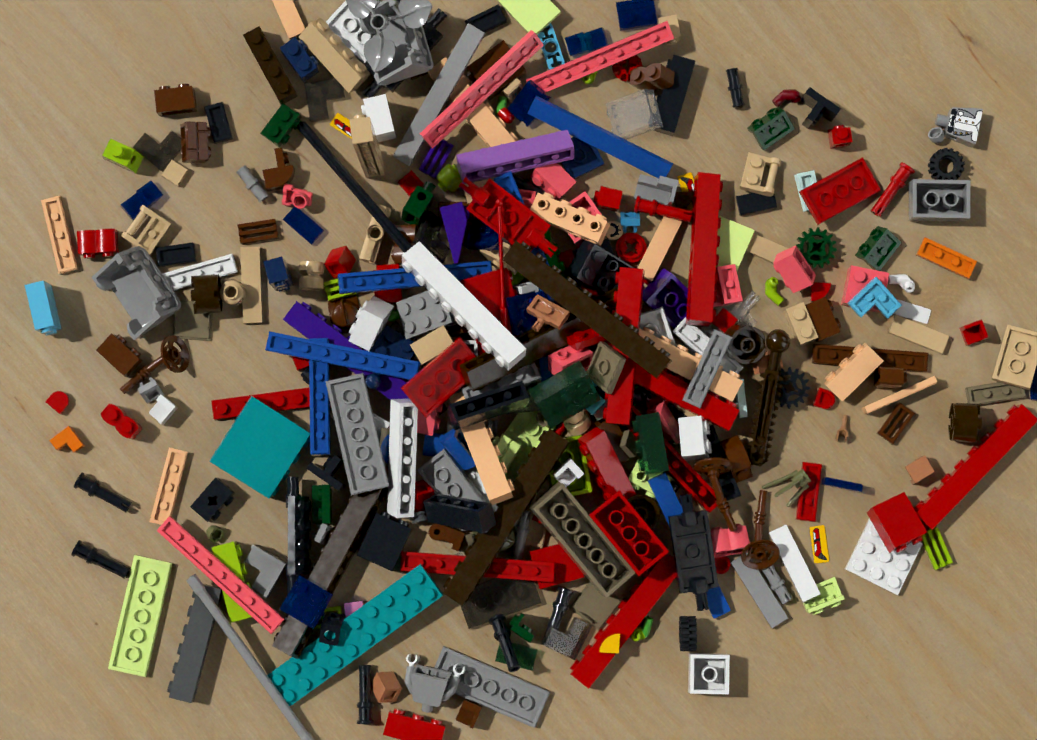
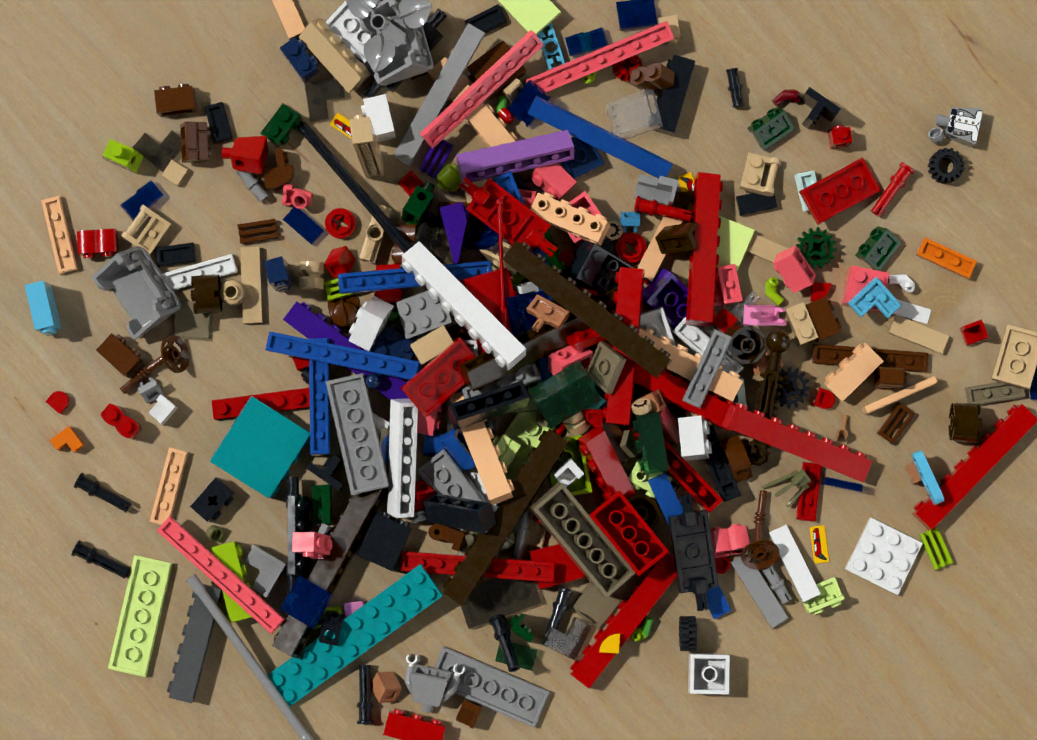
dark brown brick [243,26,298,105] -> none
red brick [593,186,623,212] -> none
reddish brown dish [694,458,737,532] -> none
red brick [867,492,927,553] -> none
light grey brick [909,179,970,222] -> none
none -> red torso [222,136,269,174]
none -> coral brick [292,532,332,559]
none -> red gear [325,208,356,239]
none -> red tile [583,408,603,429]
none -> tan tile [631,398,652,415]
none -> nougat panel [633,389,667,416]
none -> dark brown panel [655,222,698,254]
none -> red brick [722,403,872,483]
none -> bright pink hinge [743,305,786,326]
none -> medium azure beam [911,450,944,505]

